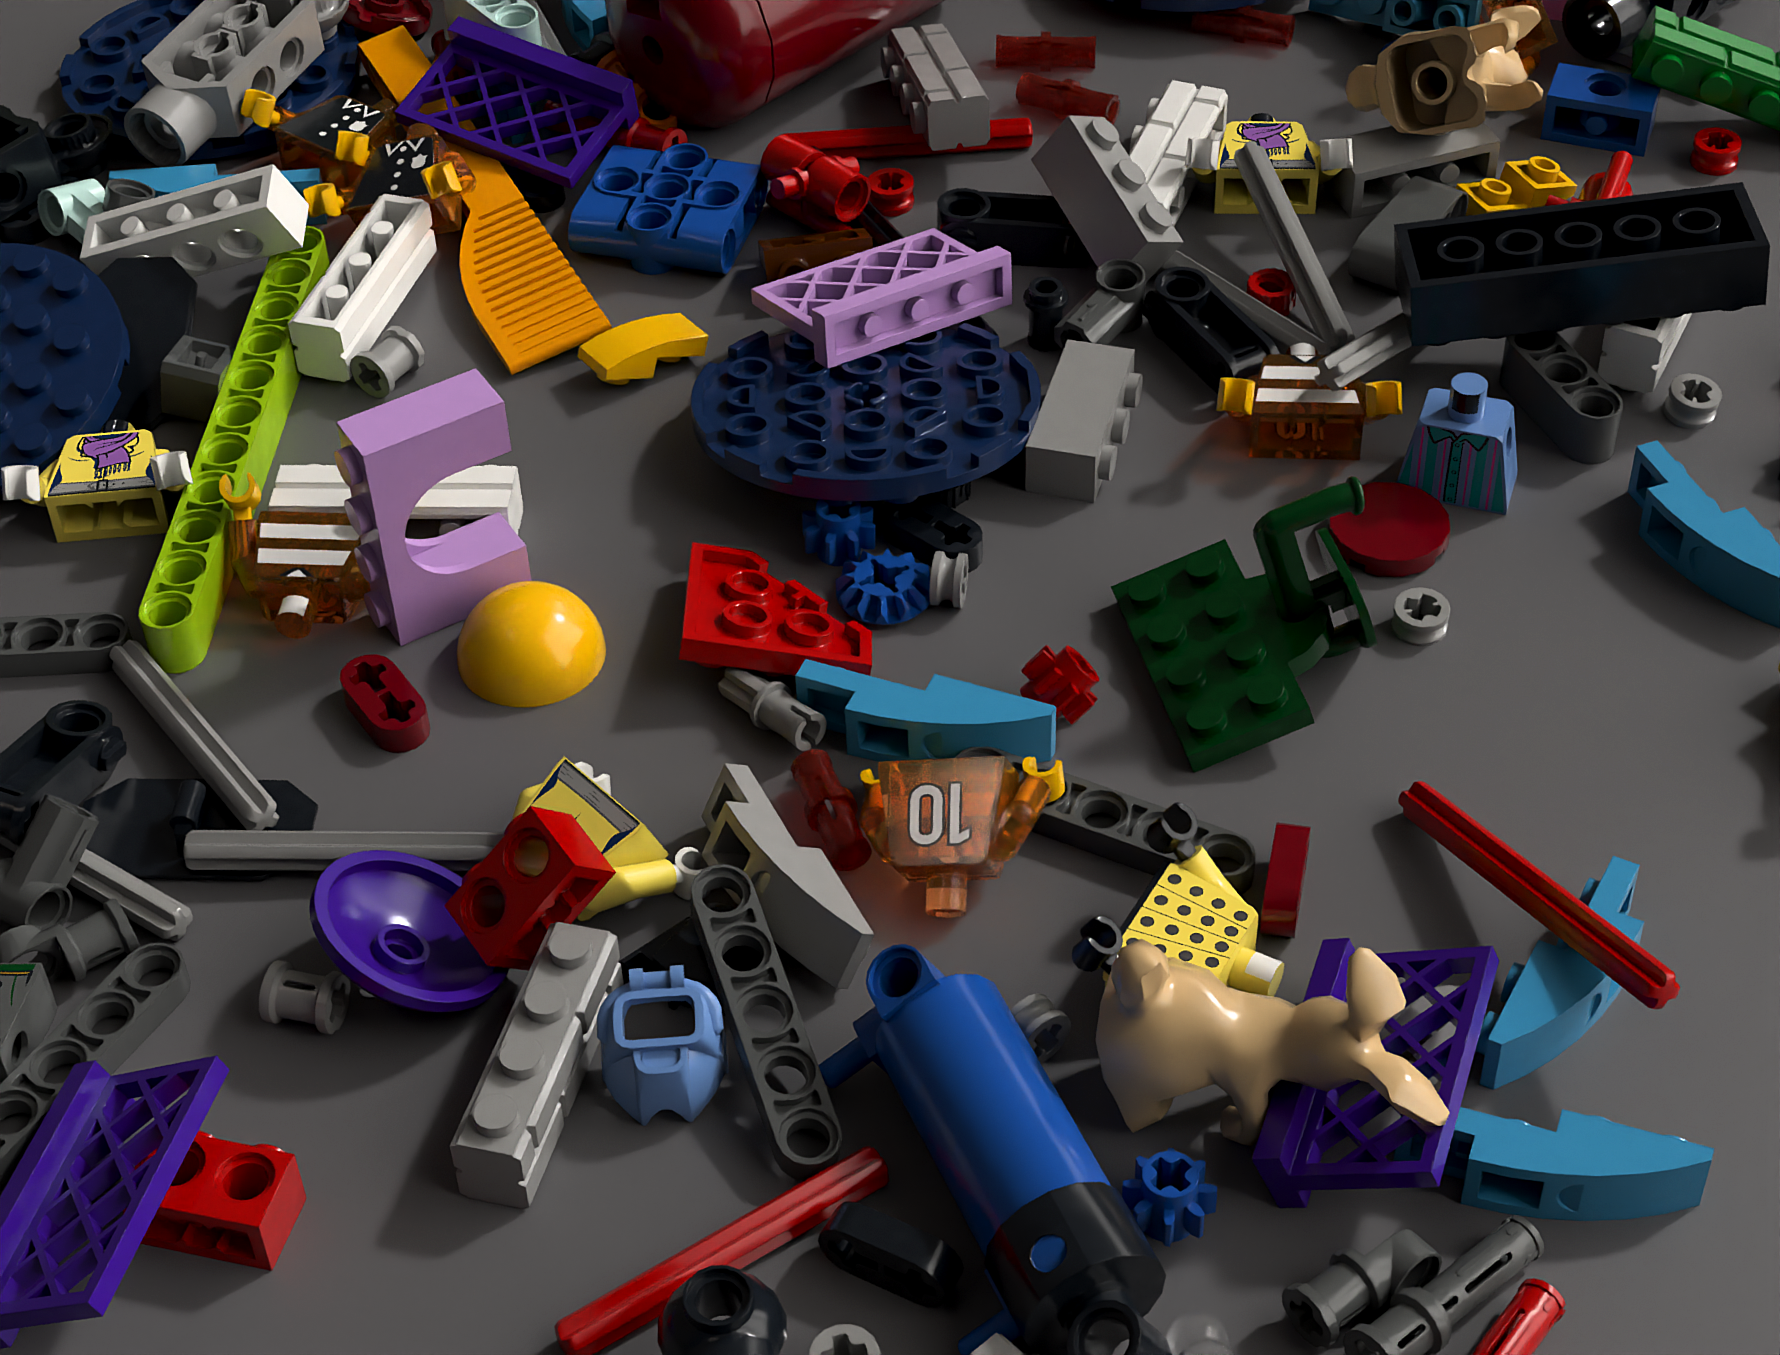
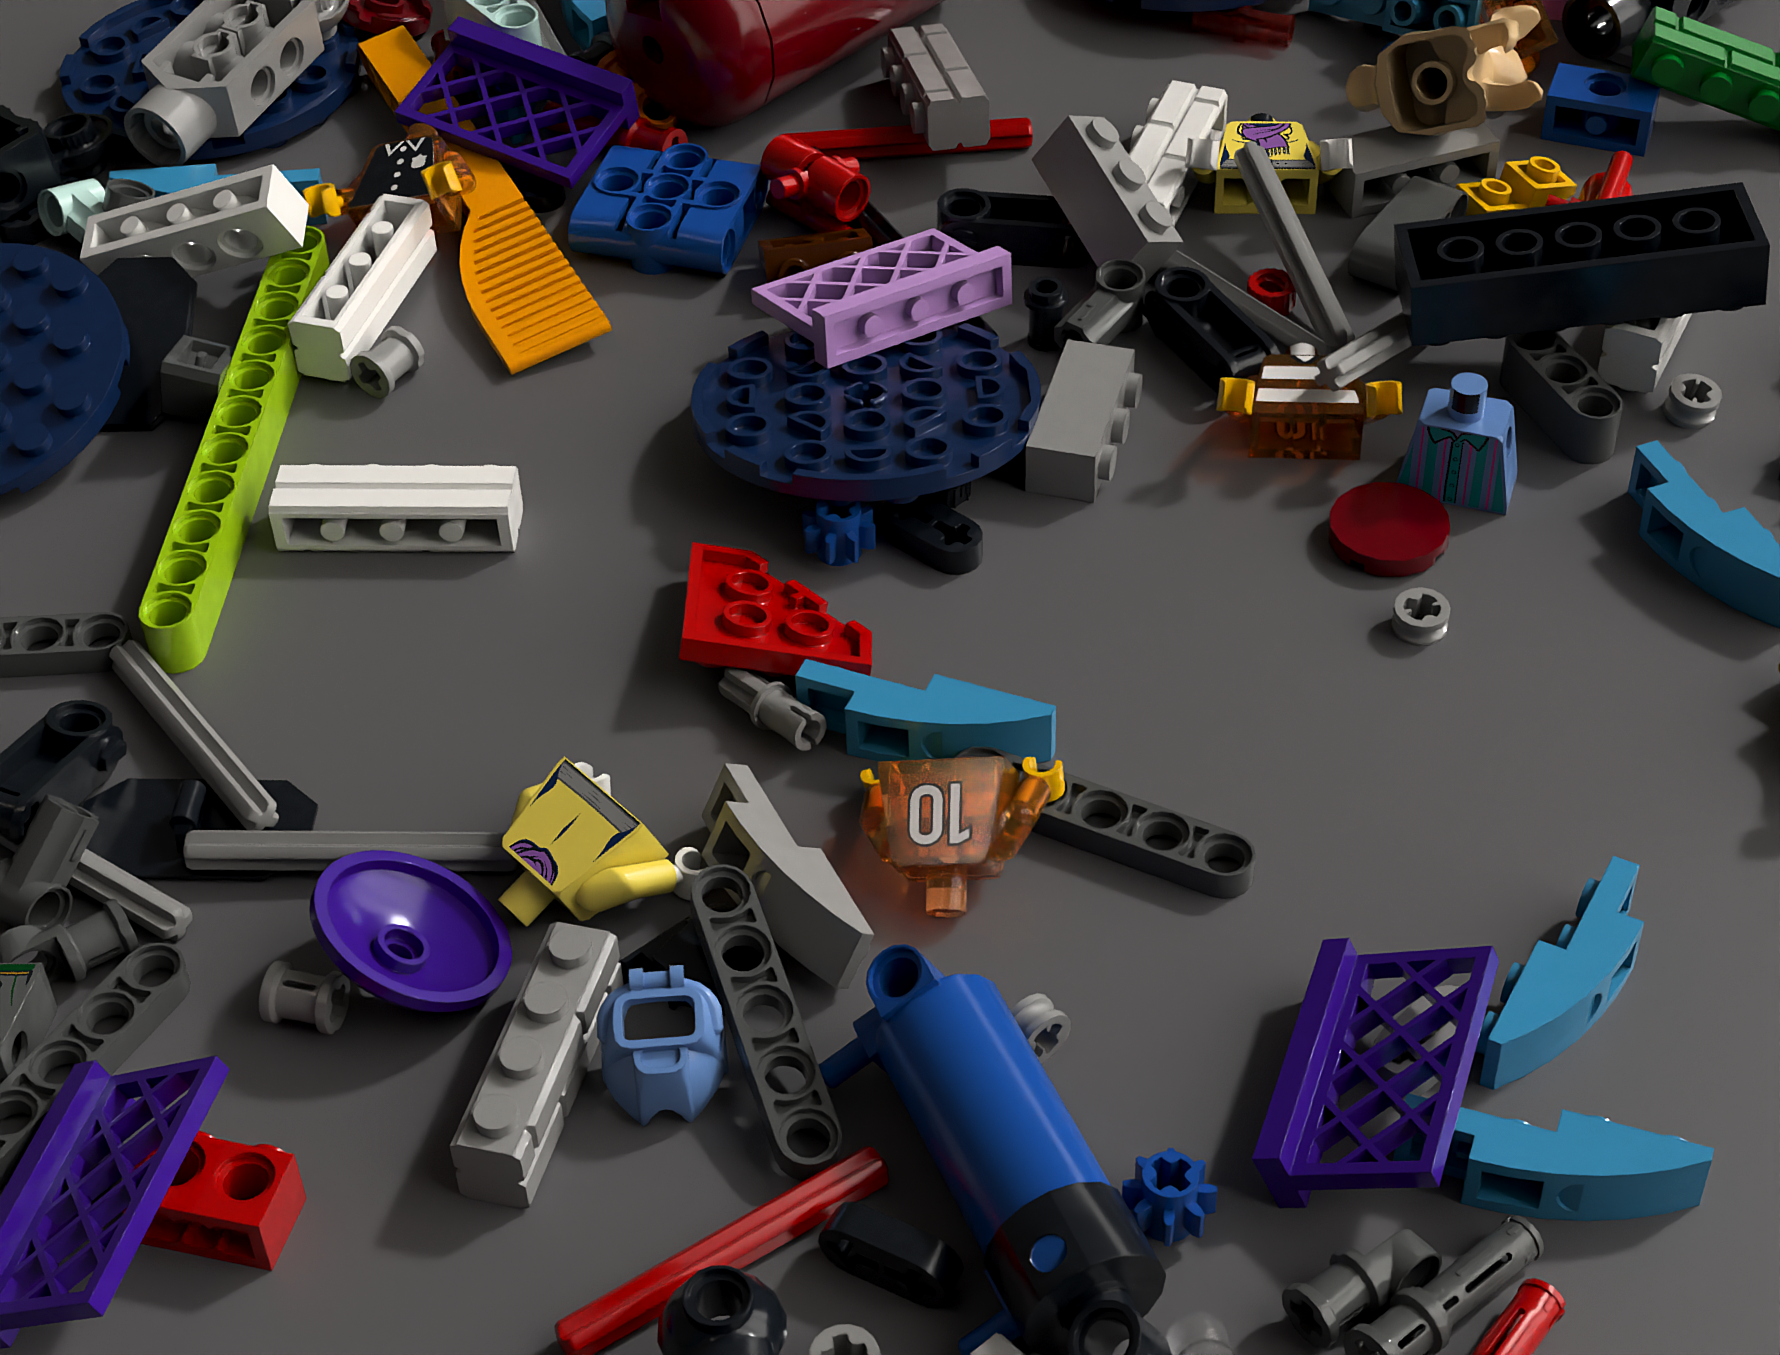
torso [1,419,193,543] -> none
clear orange torso [219,472,371,639] -> none
torso [240,89,400,196] -> none
lavender arch [334,368,532,646] -> none
dark red beam [339,654,430,753] -> none
red brick [444,806,616,971] -> none
yellow piece [457,581,606,708] -> none
yellow slope [577,313,709,385] -> none
clear red pin [791,749,872,871] -> none
blue gear [835,547,930,625] -> none
red bush [868,168,915,217] -> none
light grey bush [929,551,969,608] -> none
clear red pin [996,31,1096,72] -> none
clear red pin [1016,72,1121,125] -> none
red gear [1020,645,1099,725] -> none
torso [1072,802,1284,997] -> none
tan animal [1095,938,1450,1146] -> none
dark green plate [1111,476,1378,773] -> none
dark red beam [1260,822,1311,938] -> none
red axle [1398,781,1680,1010] -> none
red bush [1690,127,1742,176] -> none

